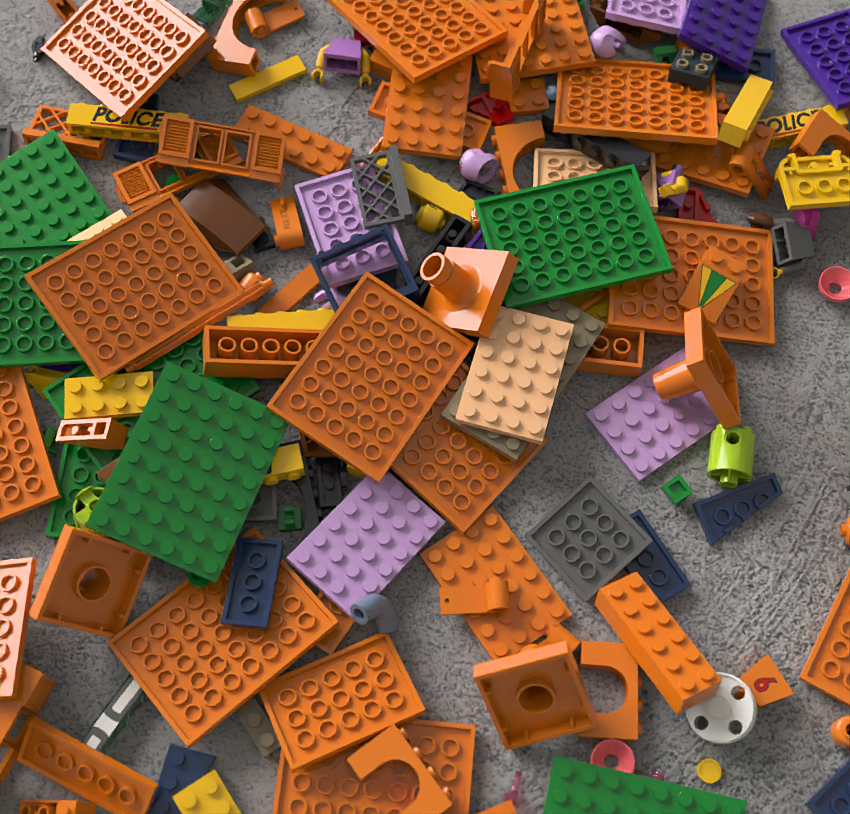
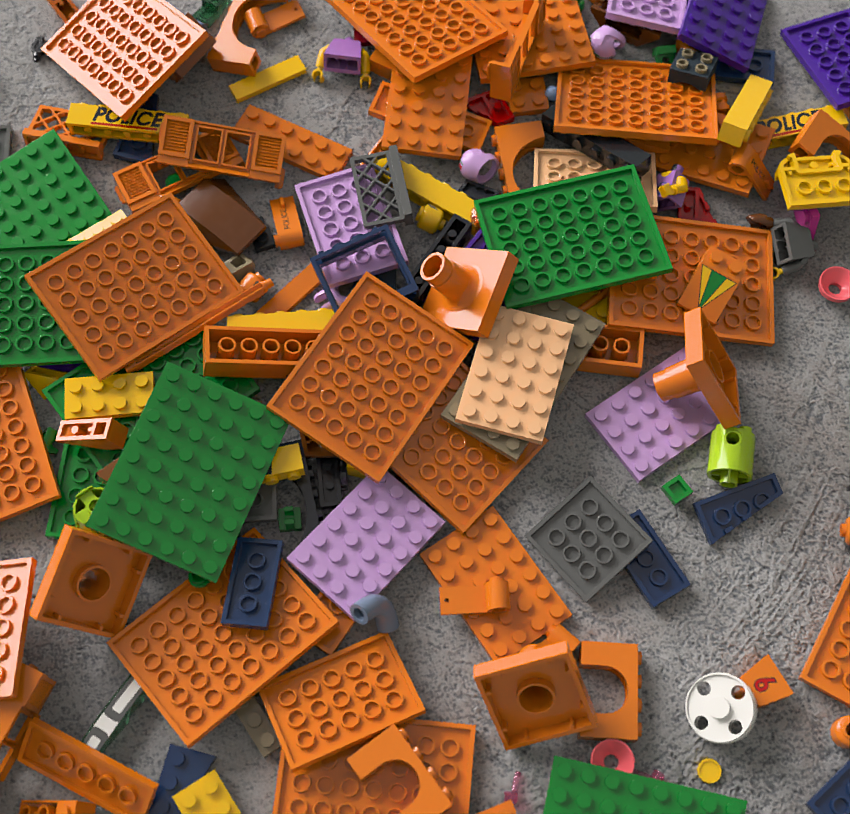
orange brick [595,572,722,715] -> none

